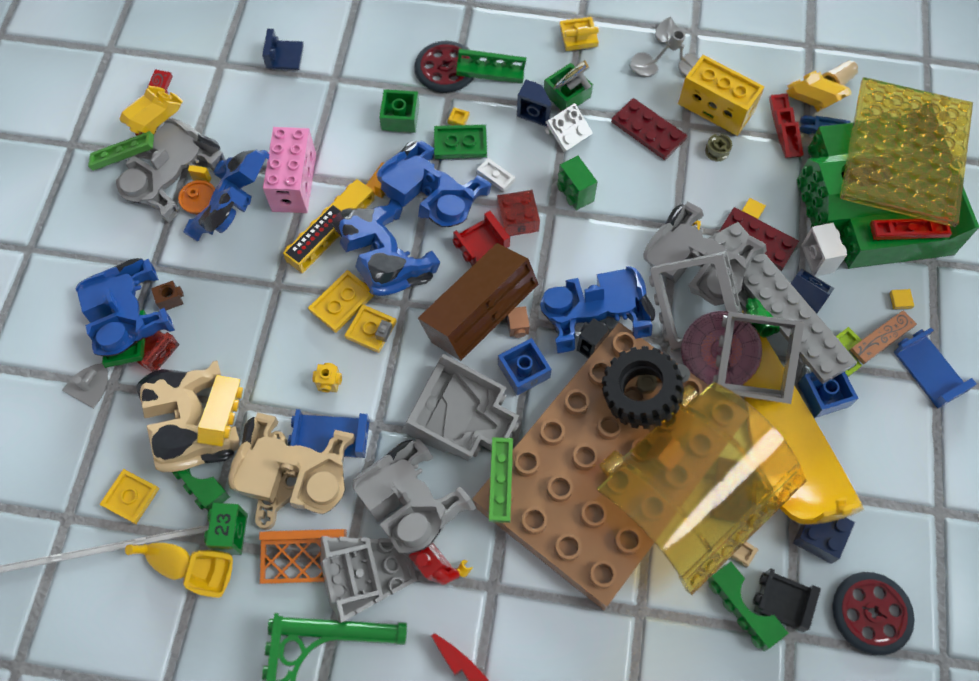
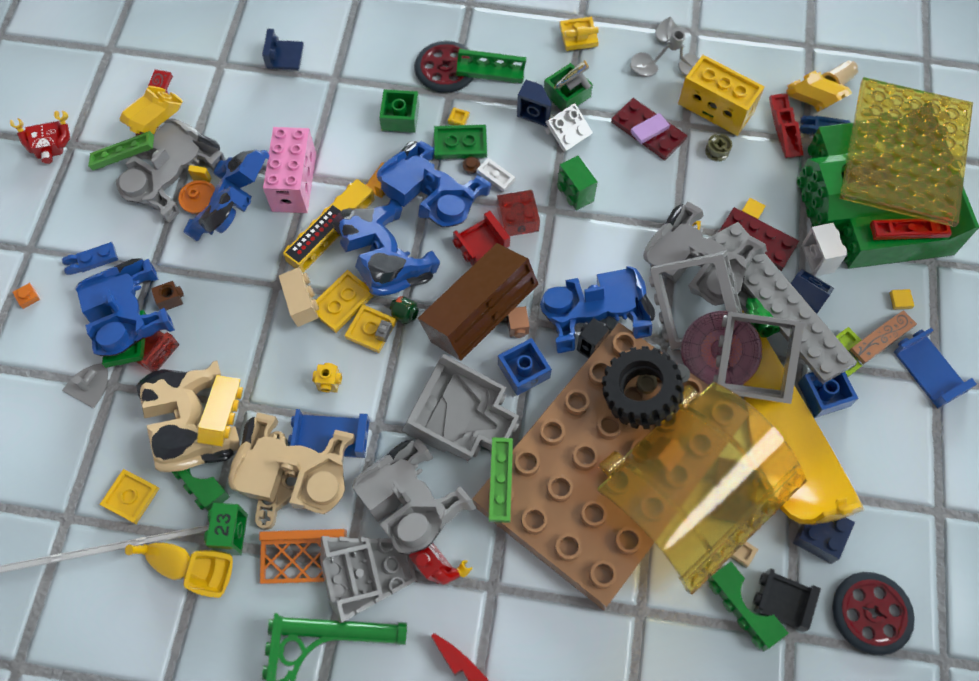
none -> red torso [10,110,70,164]
none -> orange plate [12,283,41,309]
none -> blue hinge [62,242,118,275]
none -> tan brick [279,267,319,327]
none -> dark green head [389,296,419,324]
none -> reddish brown plate [463,157,480,174]
none -> lavender tile [631,113,670,144]

